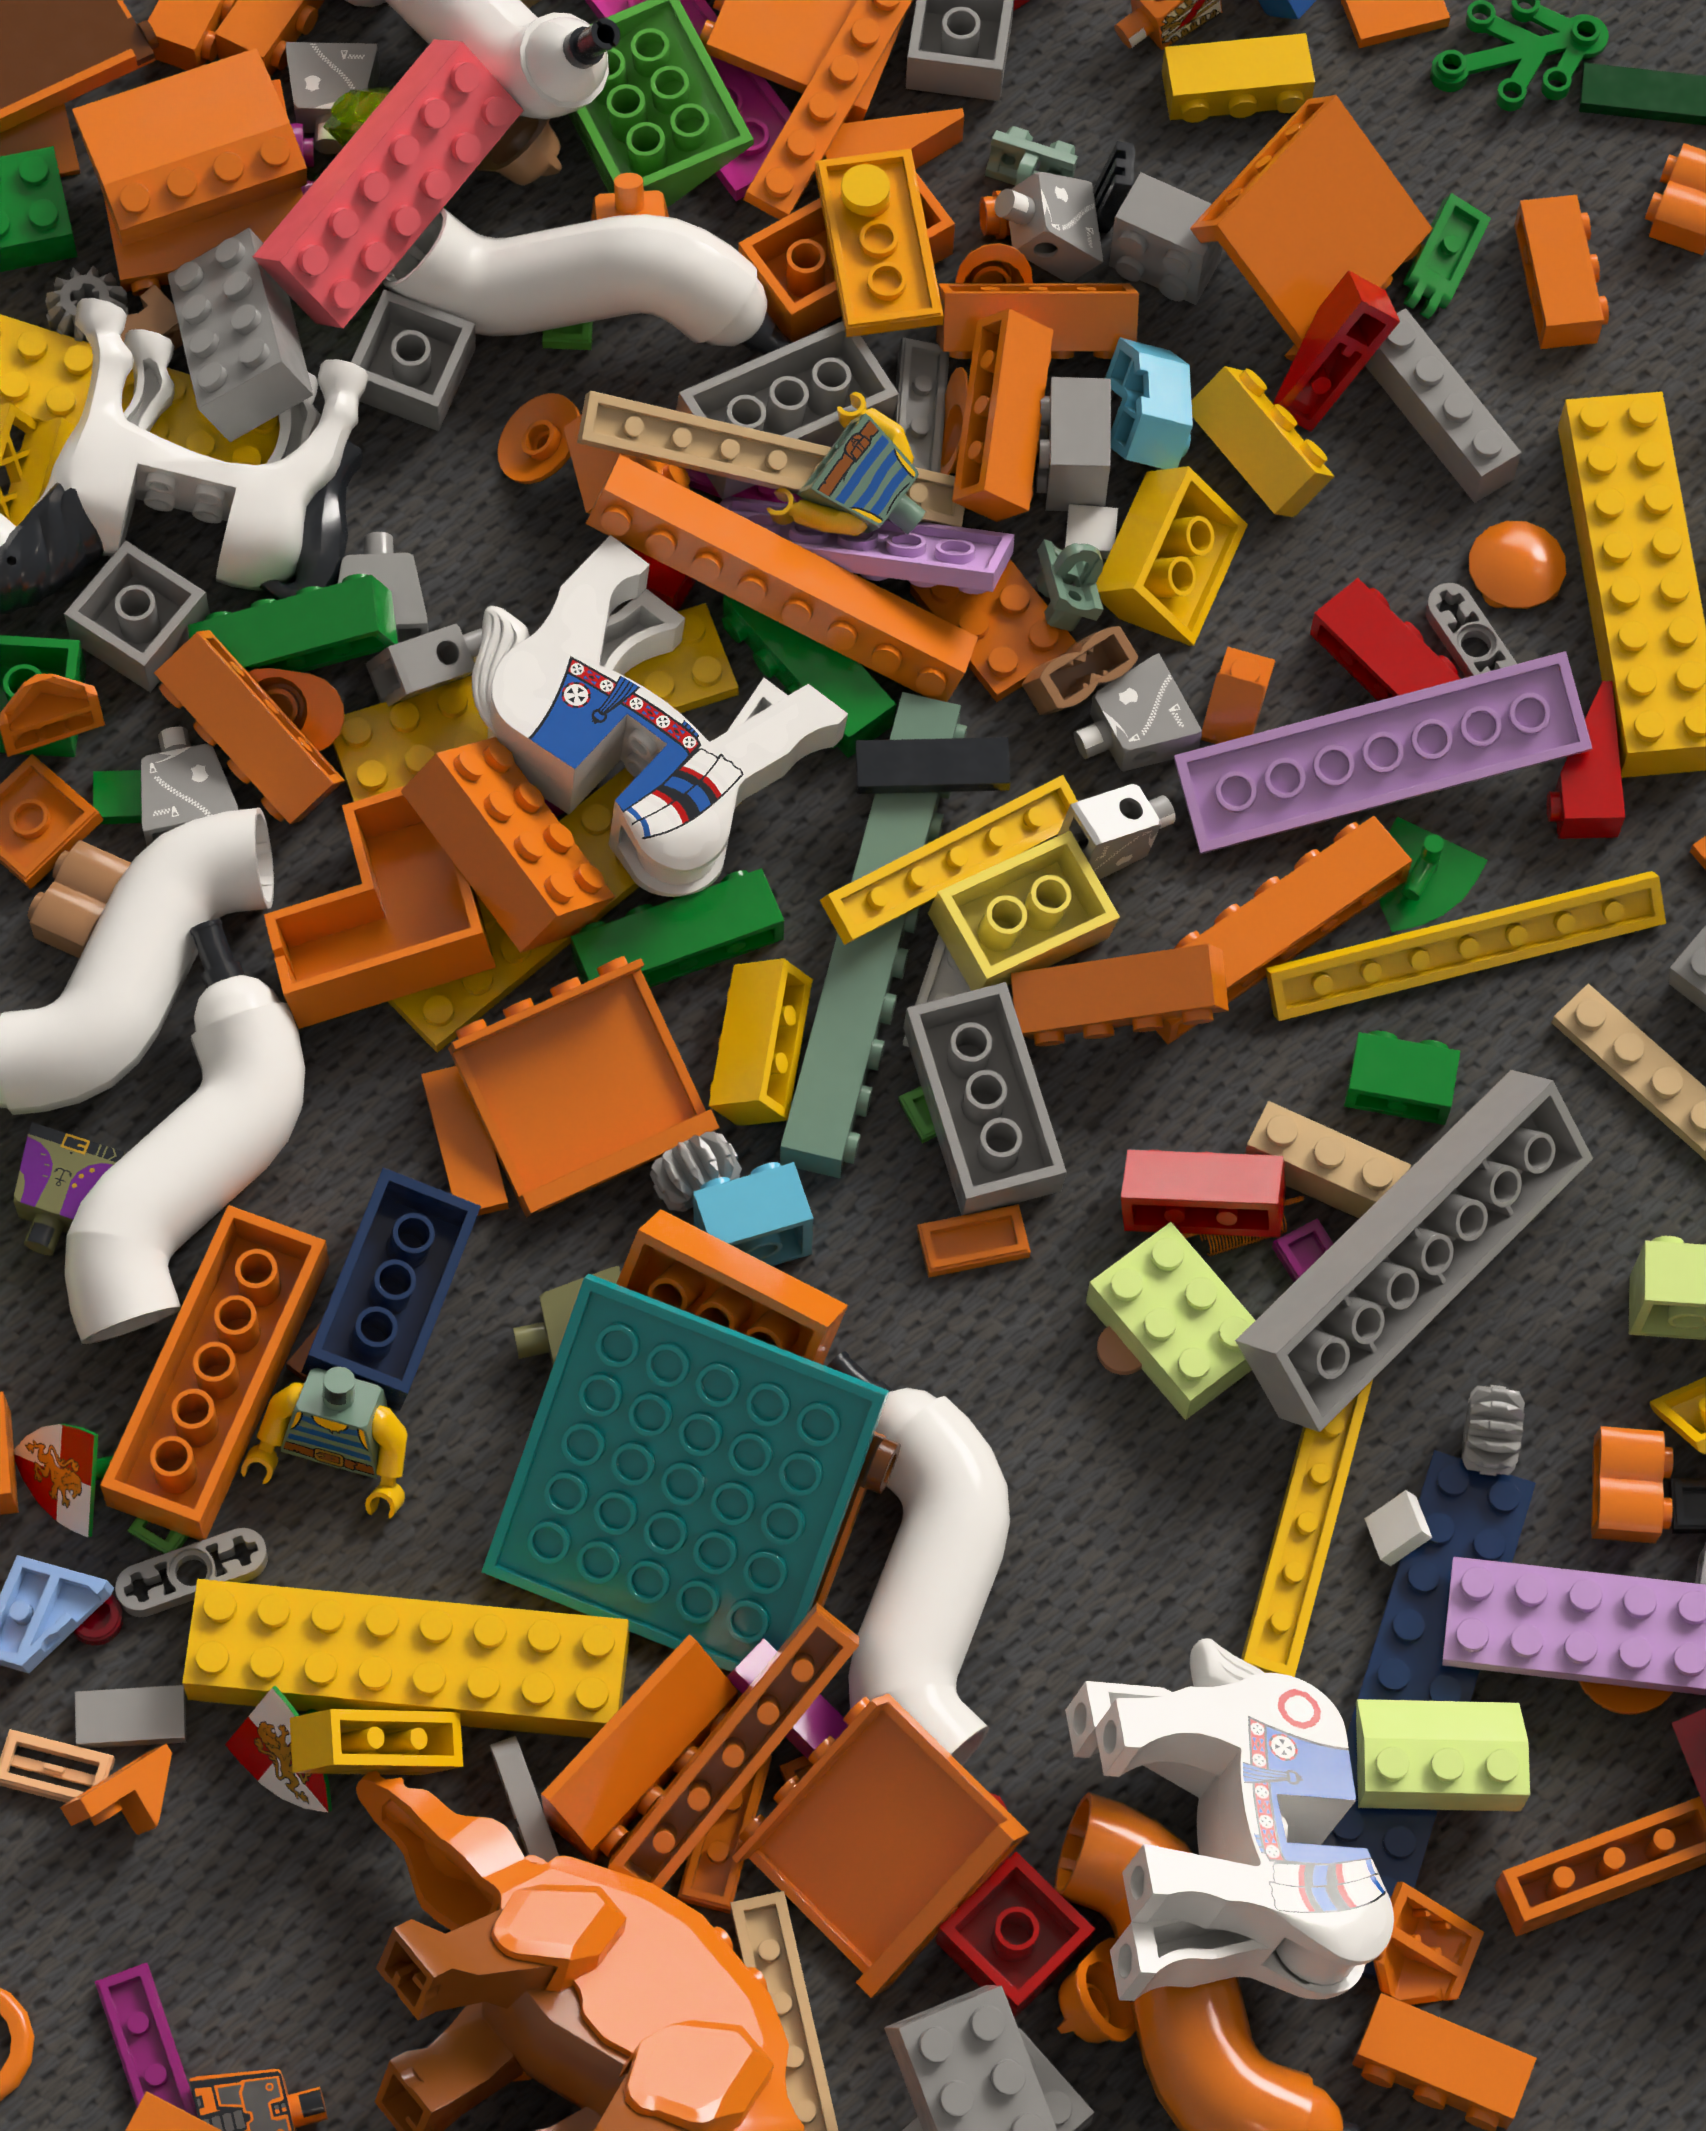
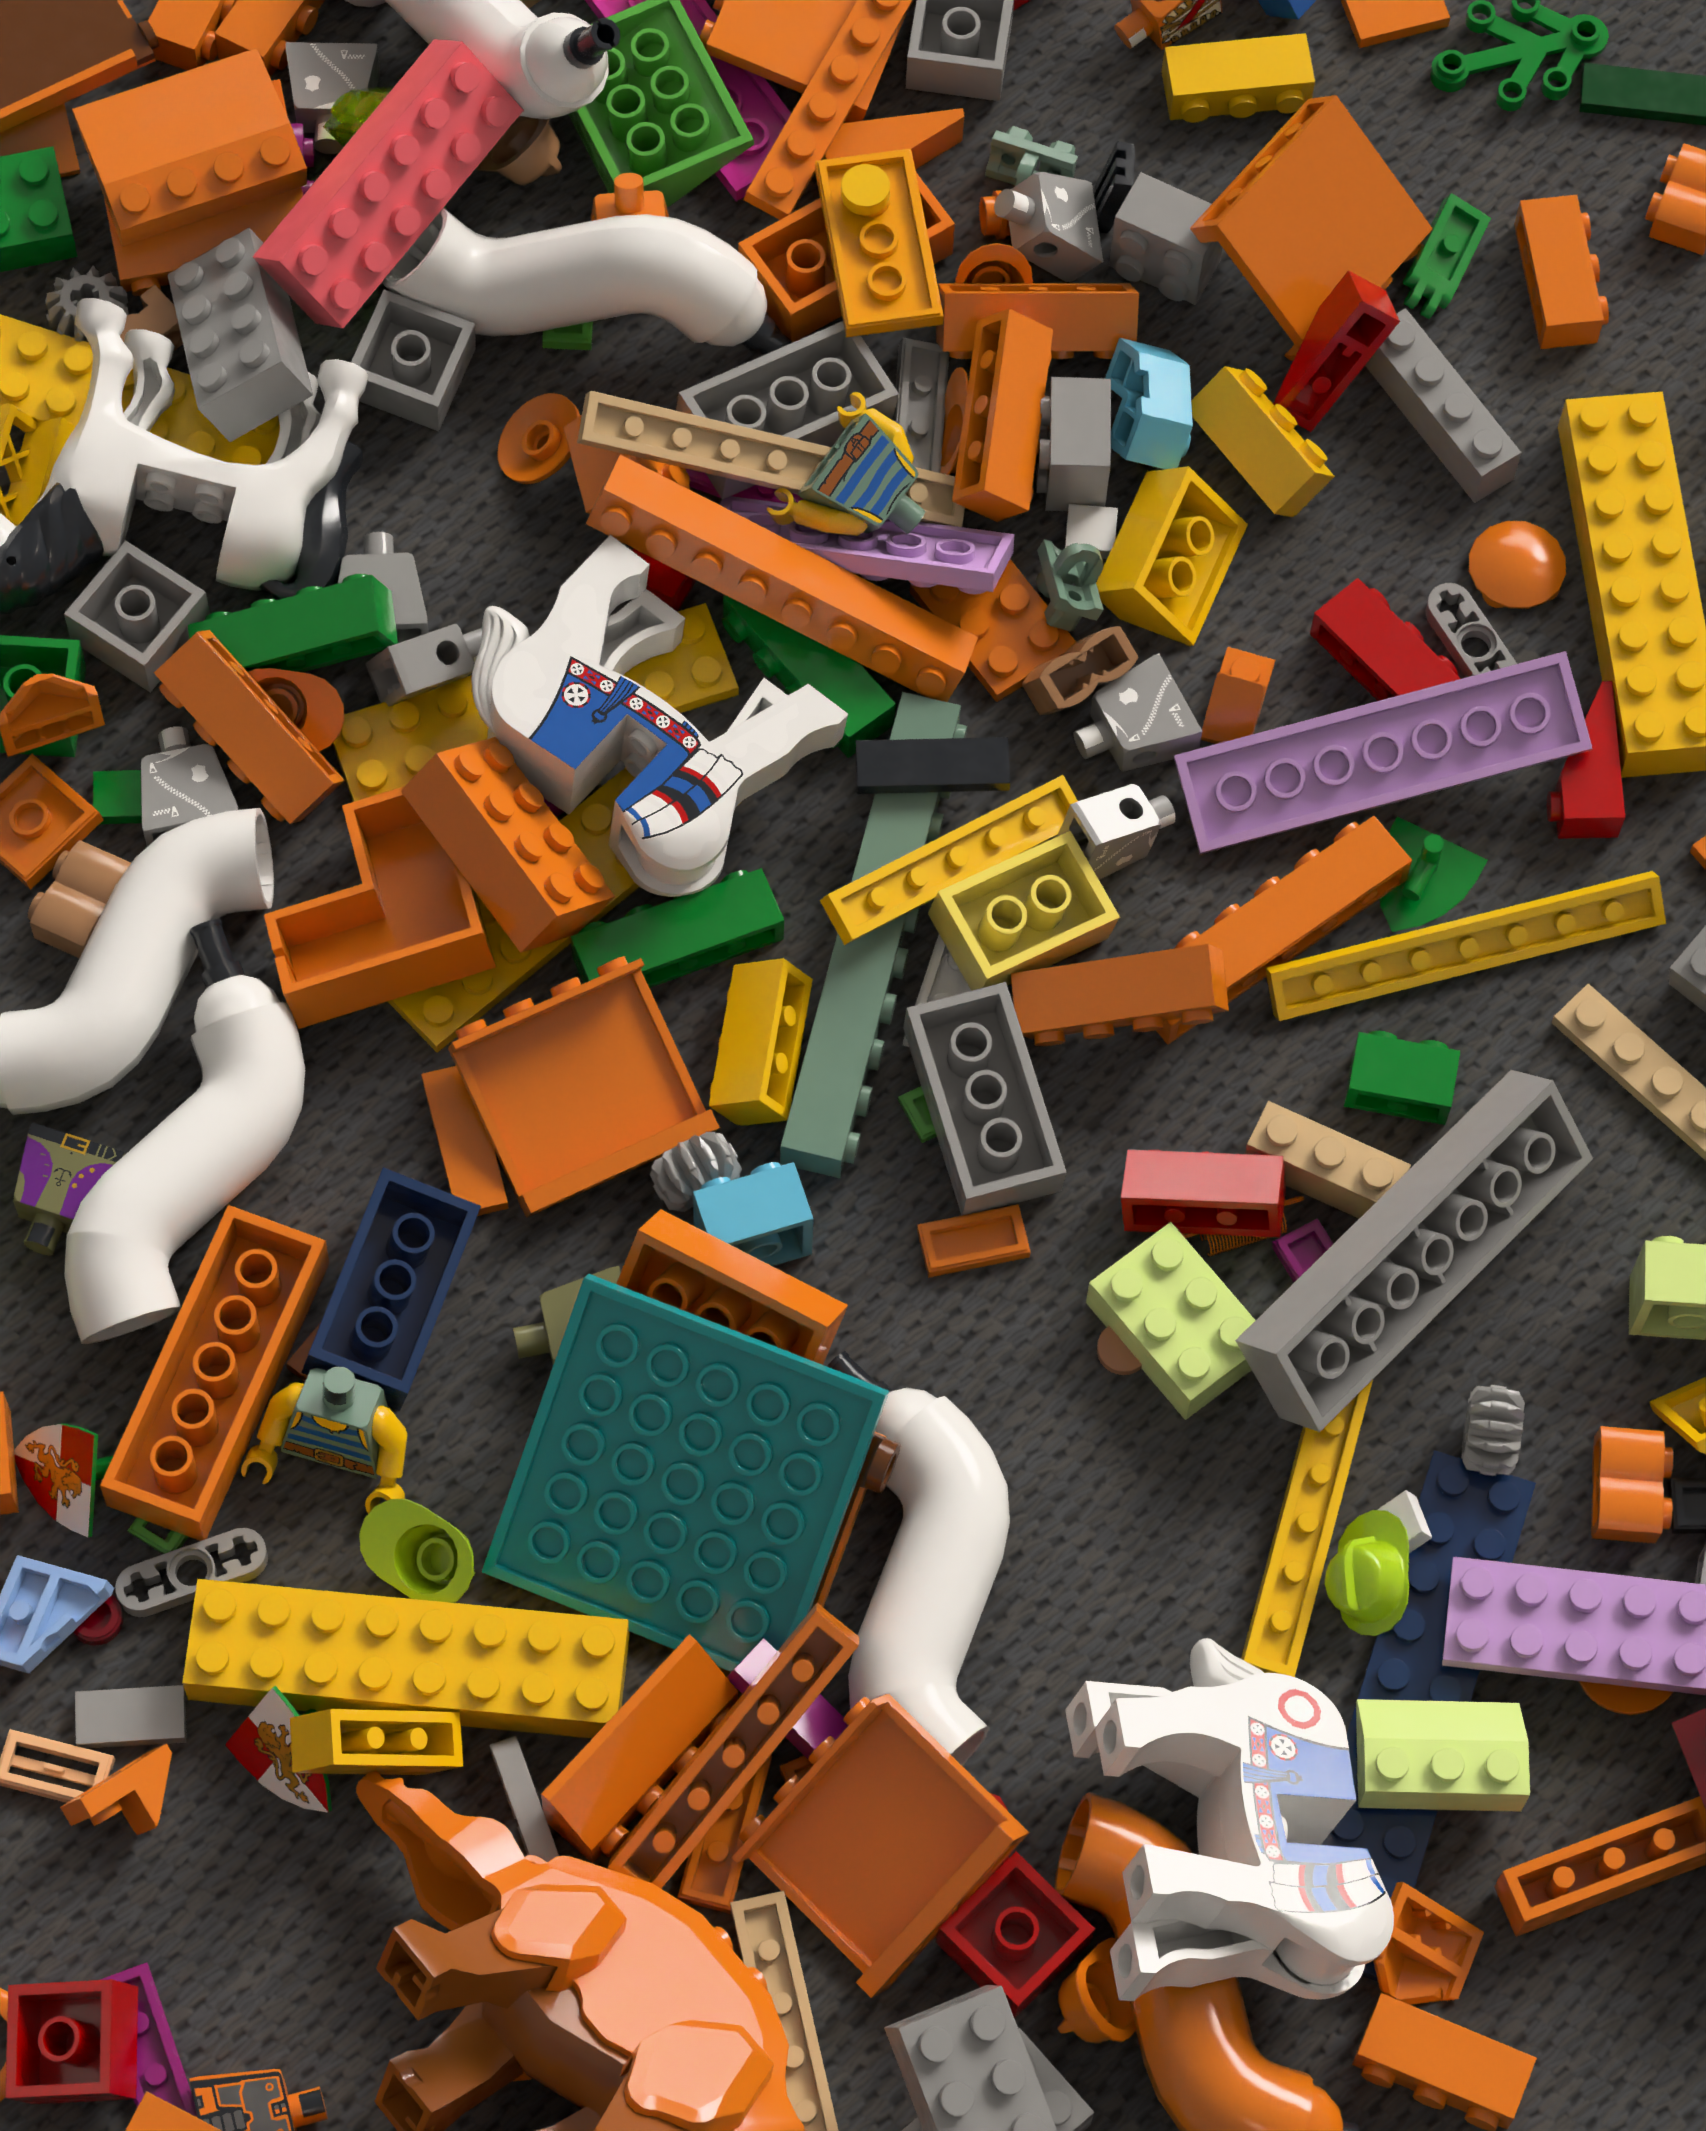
none -> red brick [5,1979,138,2104]
none -> lime piece [359,1499,475,1603]
none -> lime piece [1325,1510,1409,1636]

